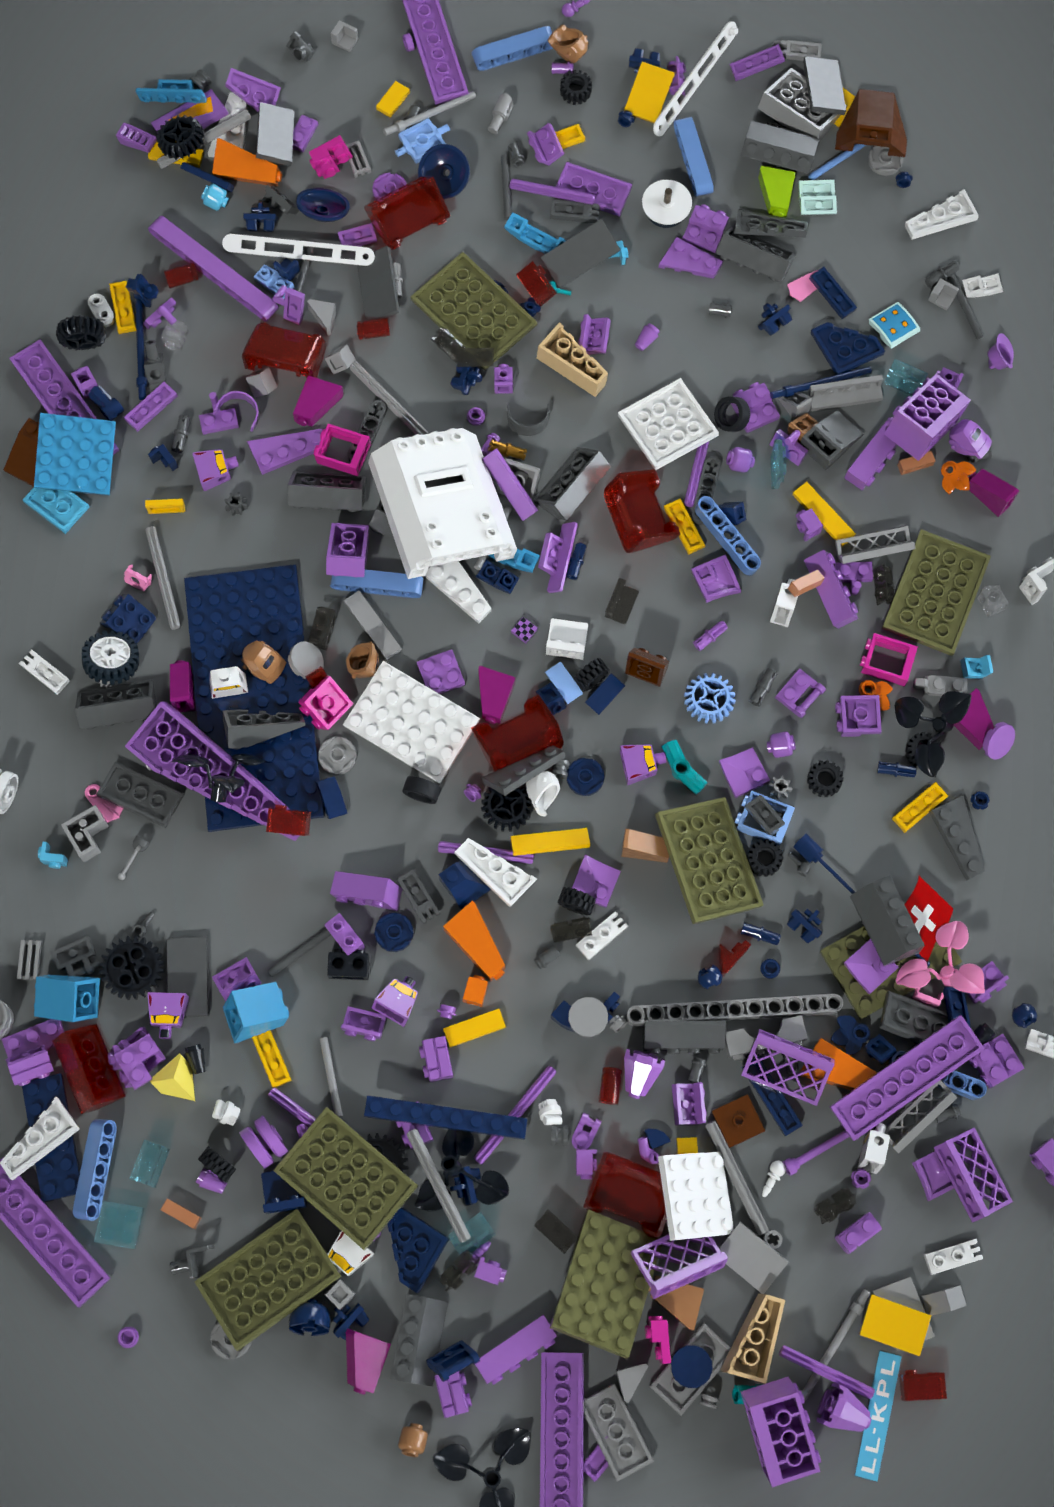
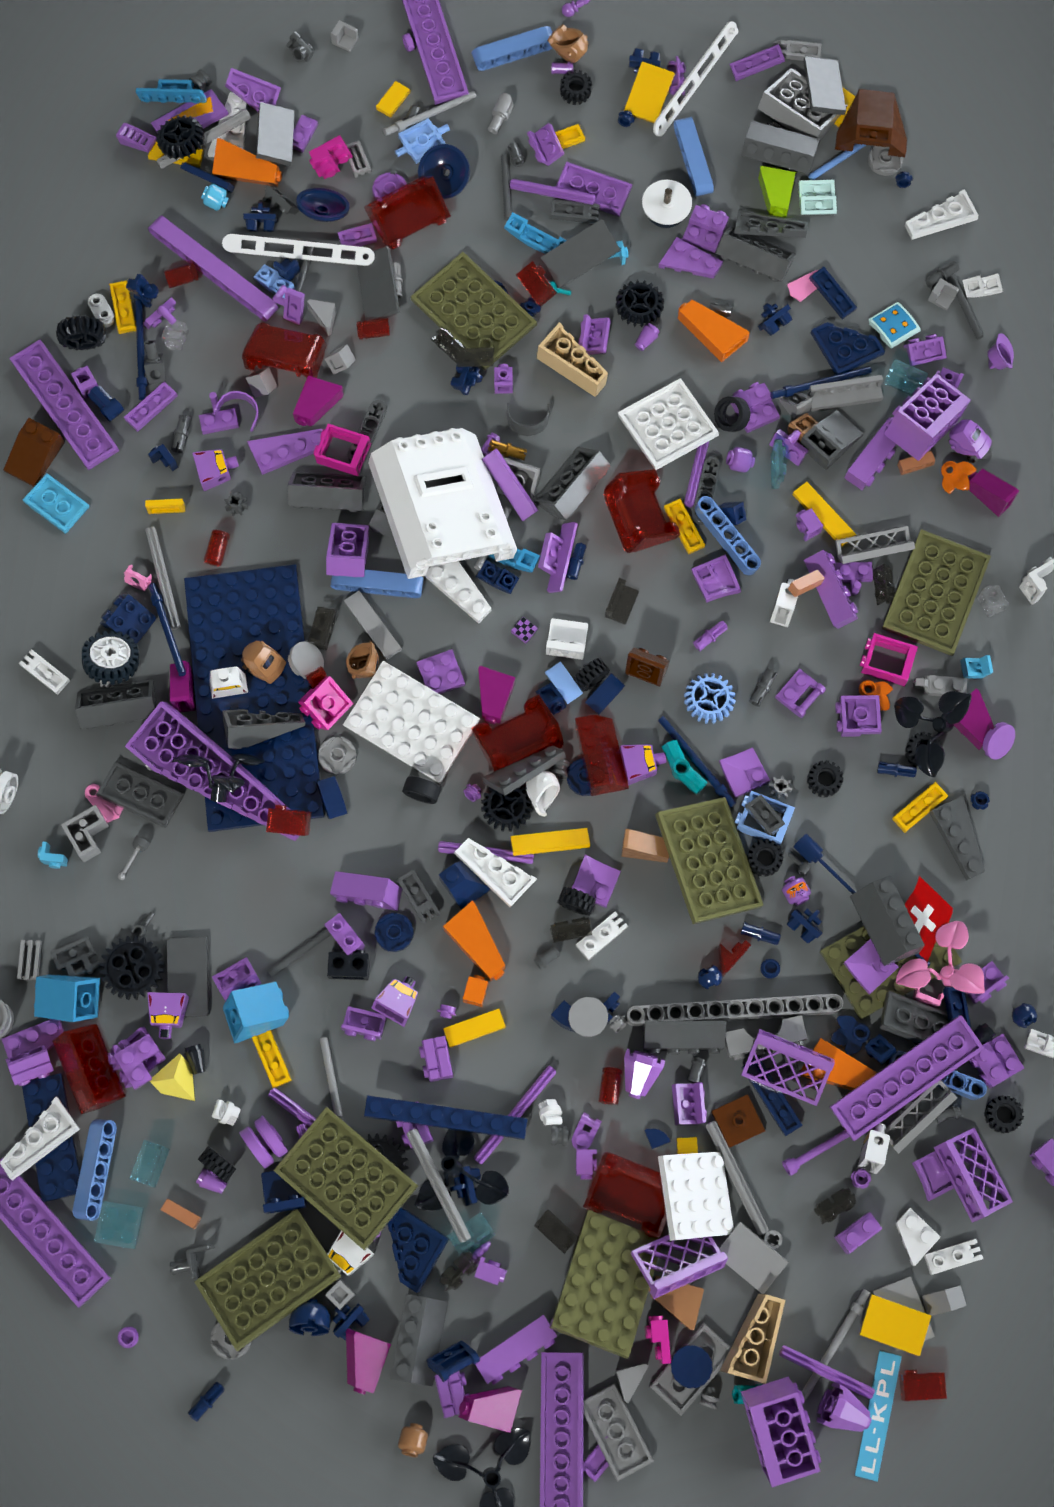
dark azure plate [34,413,116,496] -> none
light grey axle [350,361,428,435] -> none
medium lavender plate [467,407,485,425] -> none
medium lavender arm [638,1137,659,1164] -> none
white bar [762,1160,786,1197] -> none
medium lavender head [767,732,796,758] -> none
none -> dark blue bar [148,583,186,676]
none -> dark blue axle [188,1382,225,1422]
none -> clear red piece [204,530,230,566]
none -> slope [458,1386,522,1433]
none -> clear red slope [575,715,629,796]
none -> black gear [615,279,664,328]
none -> dark blue bar [658,716,736,808]
none -> orange slope [678,300,750,363]
none -> medium lavender head [782,876,811,906]
none -> white wing [895,1208,940,1266]
none -> medium lavender bracket [903,334,947,366]
none -> black tyre [984,1095,1024,1133]

